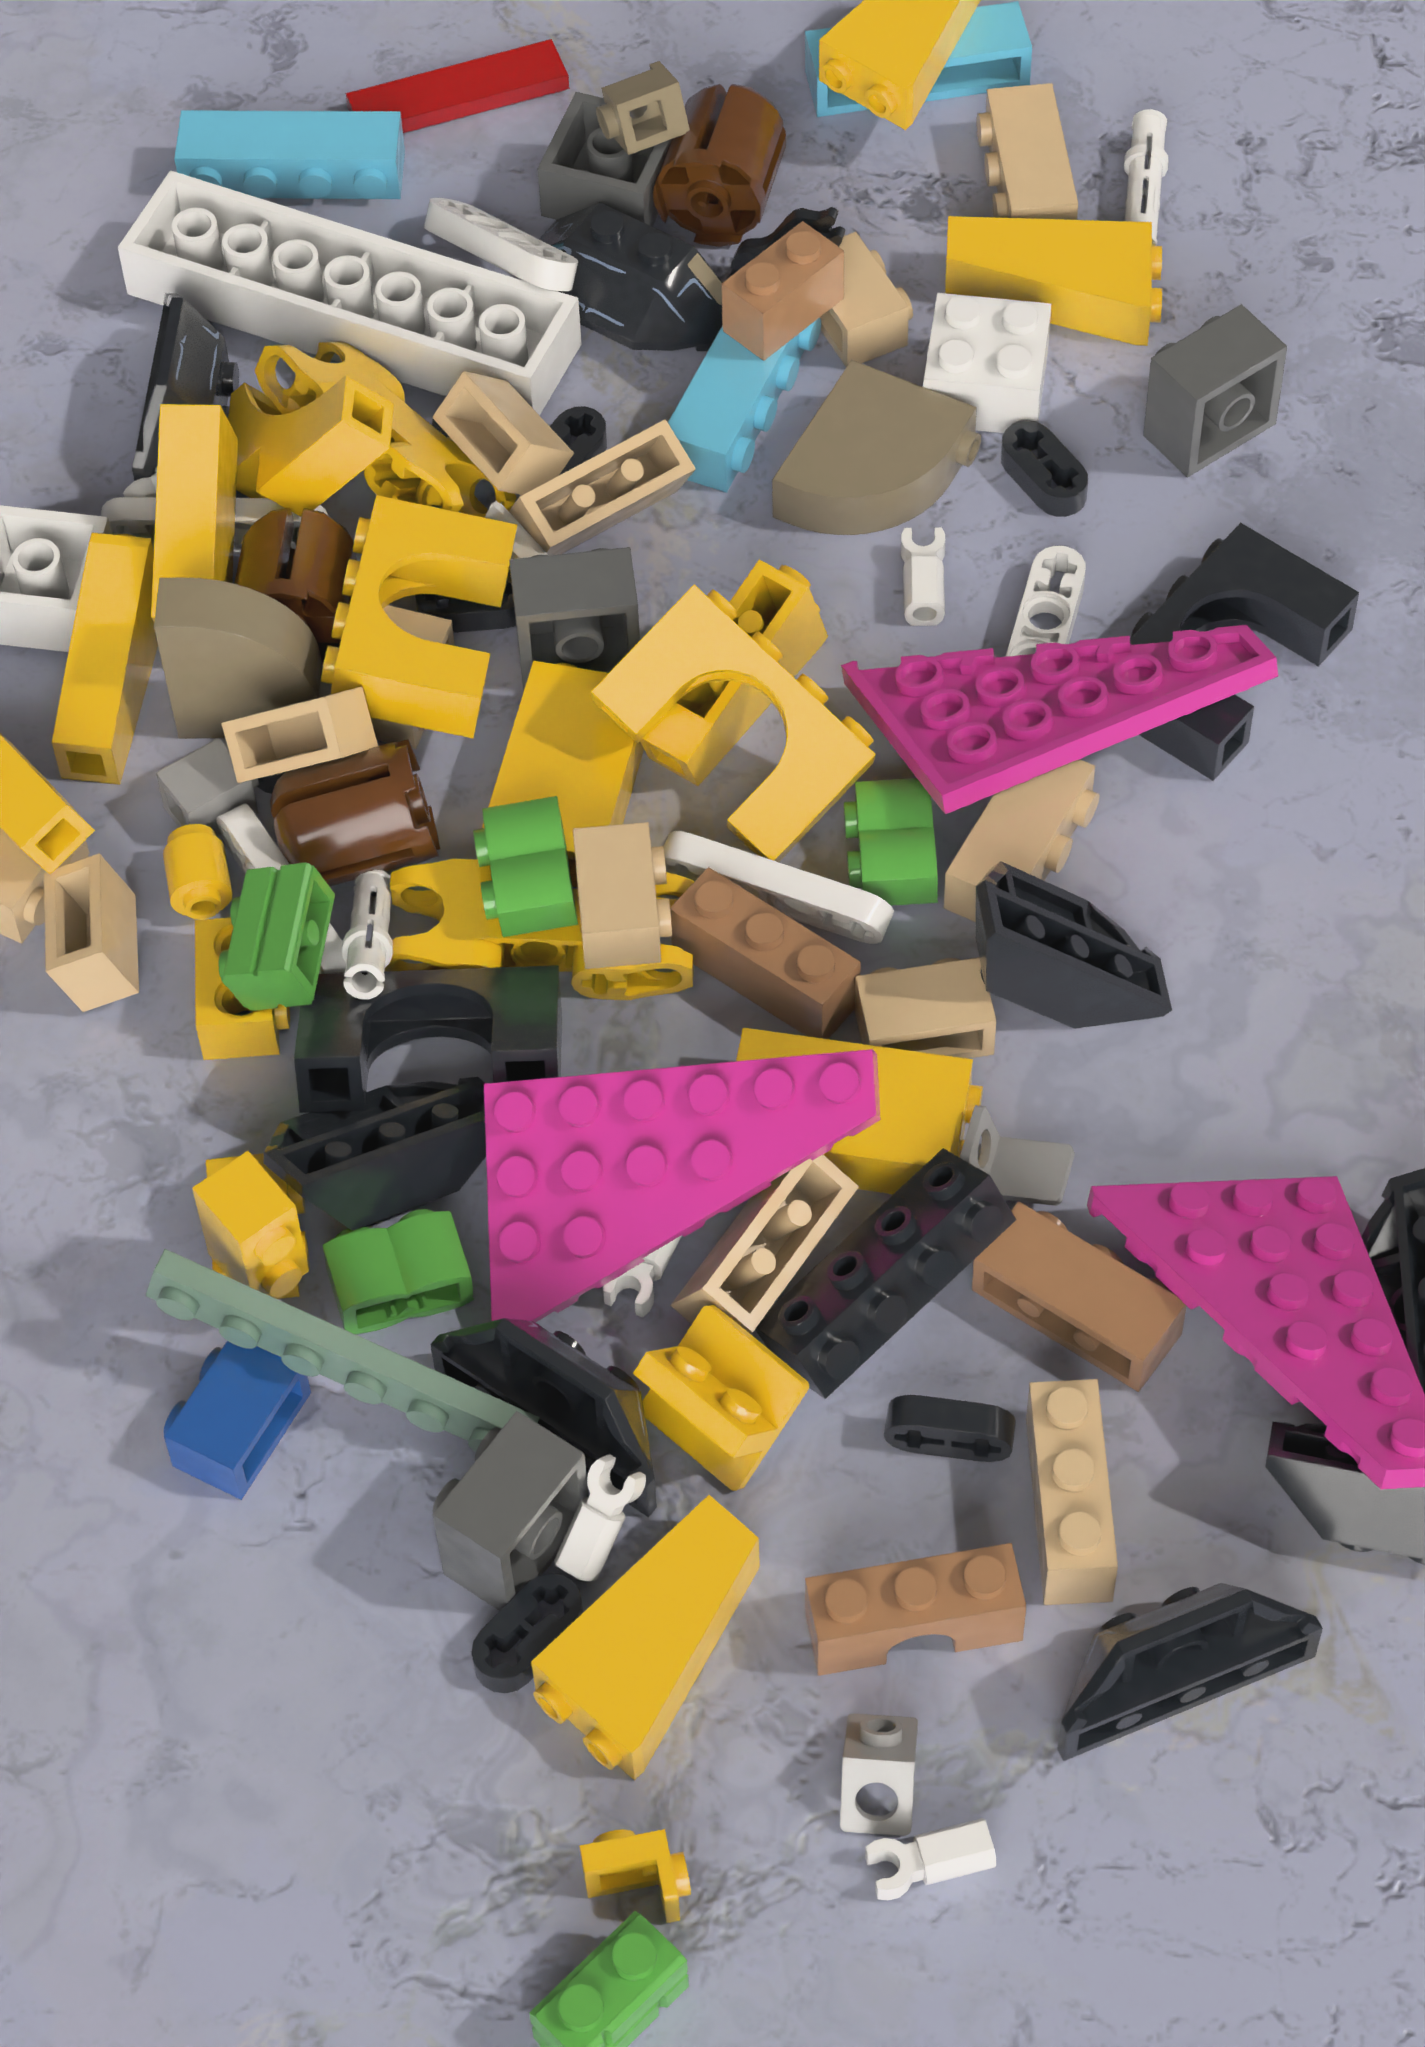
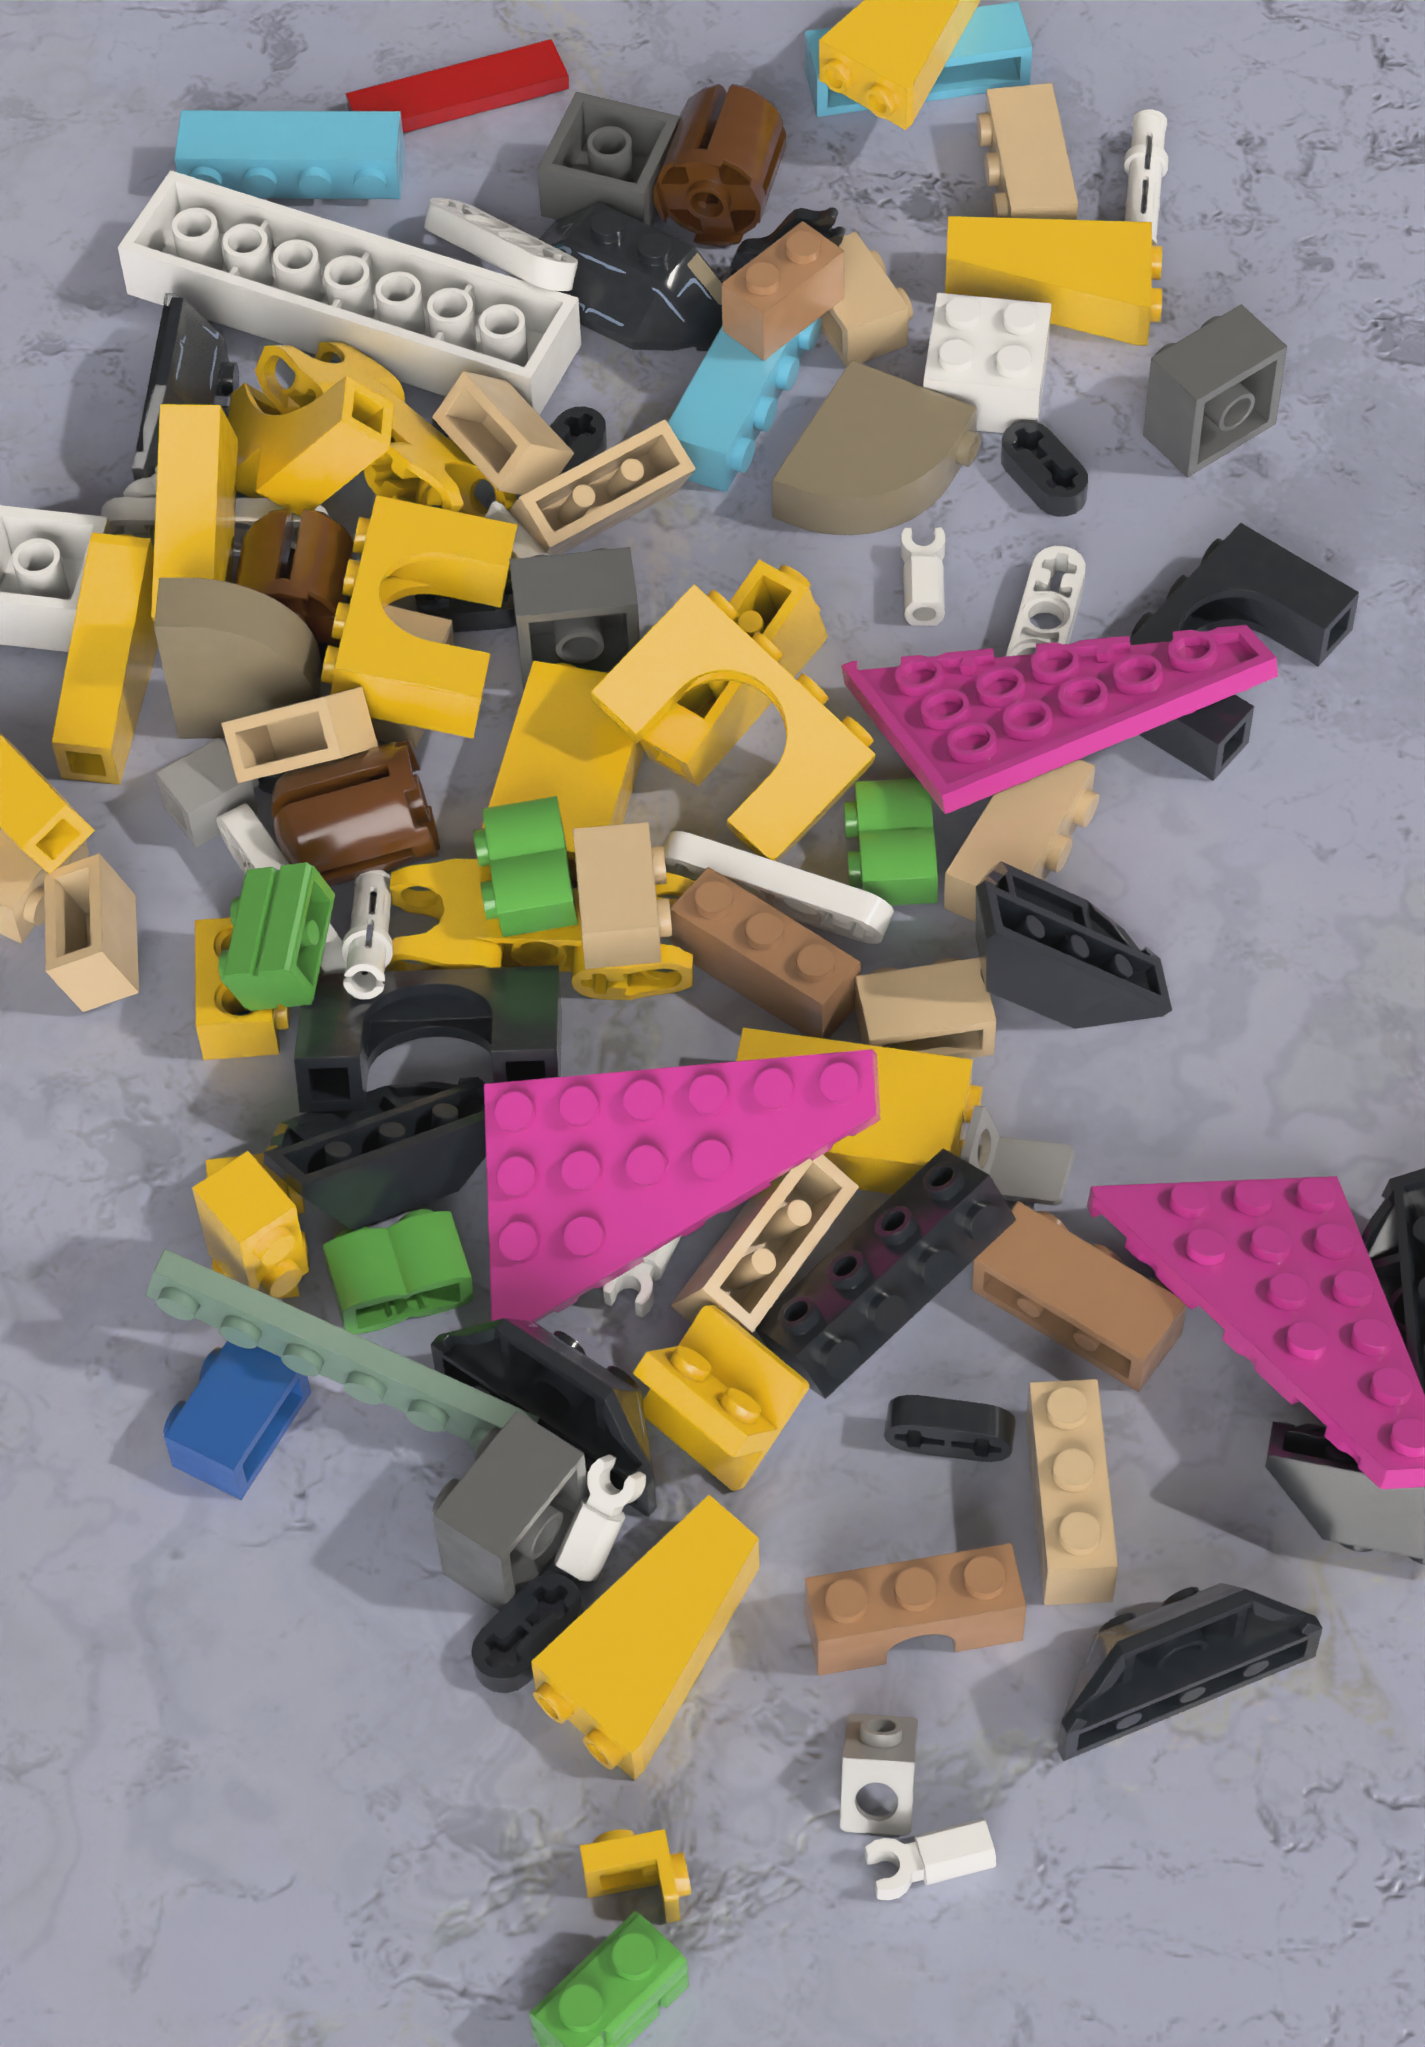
yellow brick [163,824,233,919] -> none
dark tan brick [596,61,690,155] -> none

